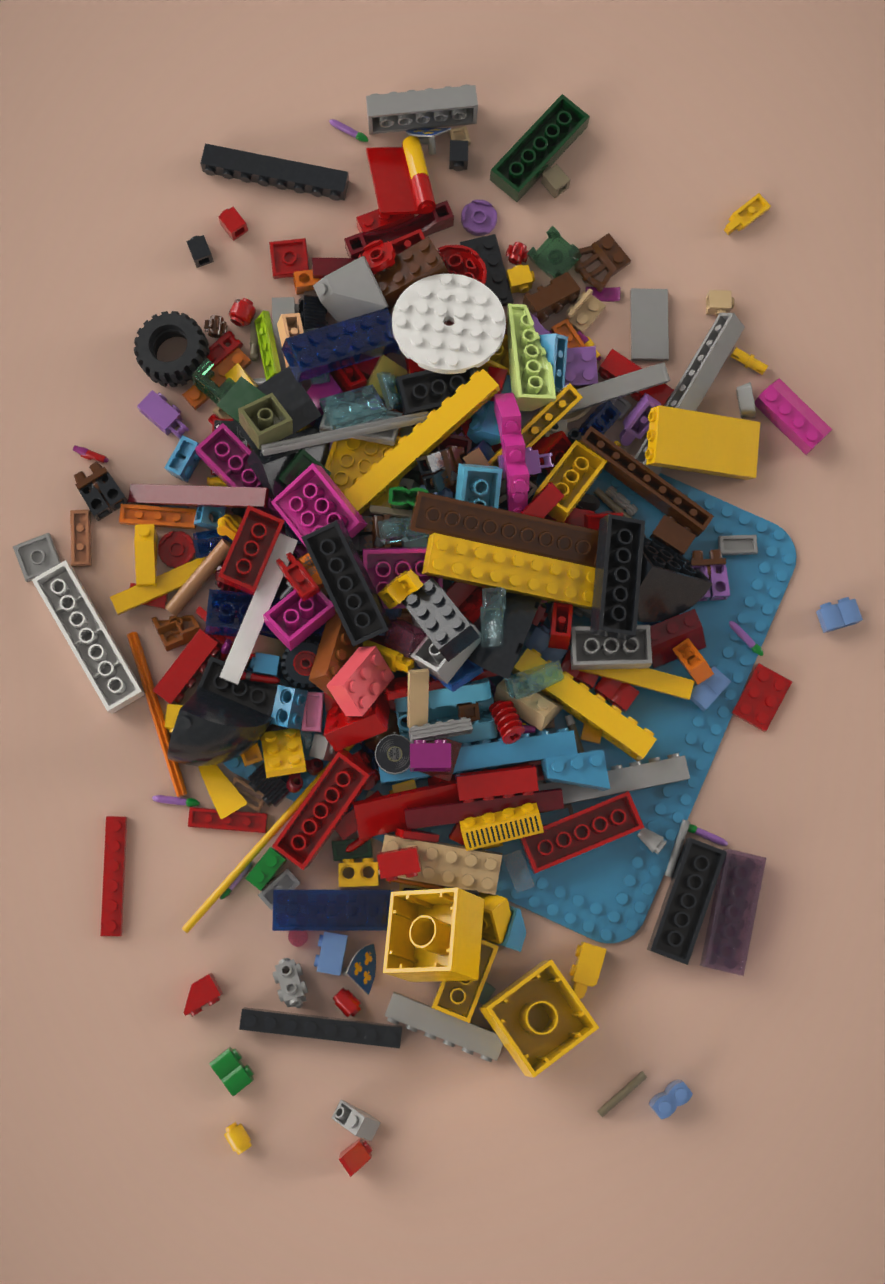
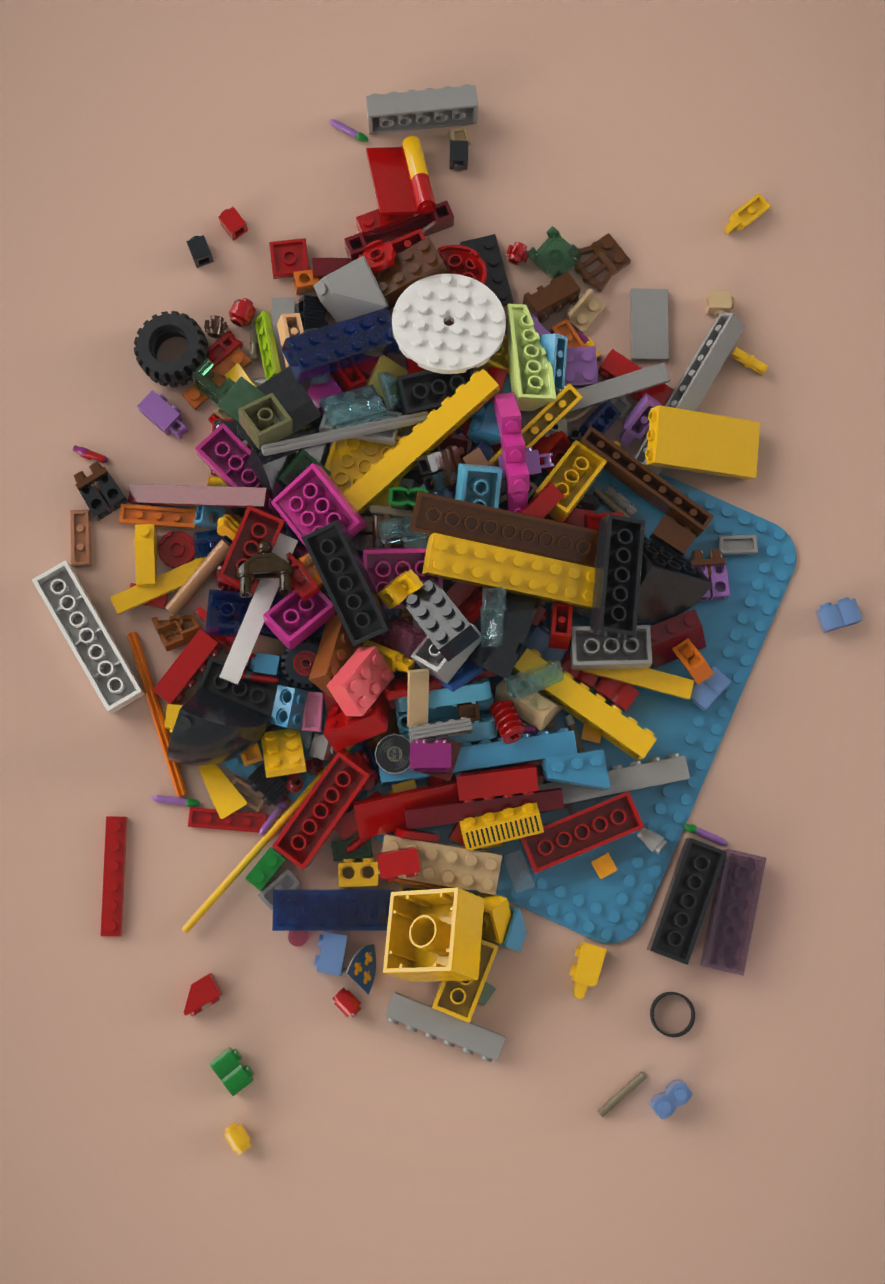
light grey tile [13,533,61,582] -> none
dark azure brick [164,435,201,483] -> none
black brick [200,143,349,201] -> none
magenta piece [218,639,232,662] -> none
lavender piece [220,861,252,900] -> none
black brick [239,1007,402,1048] -> none
light grey brick [273,958,308,1008] -> none
light grey slope [332,1100,381,1141] -> none
red slope [339,1138,373,1177] -> none
shield [406,128,451,155] -> none
medium lavender tile [461,200,497,236] -> none
yellow brick [479,959,599,1078] -> none
dark green brick [490,94,590,202] -> none
yellow brick [506,264,535,294] -> none
dark tan brick [541,164,570,198] -> none
magenta sticker [586,286,621,301] -> none
light grey bar [665,820,690,878] -> none
medium lavender piece [729,621,763,656] -> none
red plate [732,663,792,732] -> none
light grey piece [736,382,756,418] -> none
dark pink slope [754,378,832,455] -> none
none -> dark brown connector [237,541,294,598]
none -> medium lavender piece [259,798,290,835]
none -> light orange tile [590,853,618,880]
none -> black tyre [650,992,695,1037]

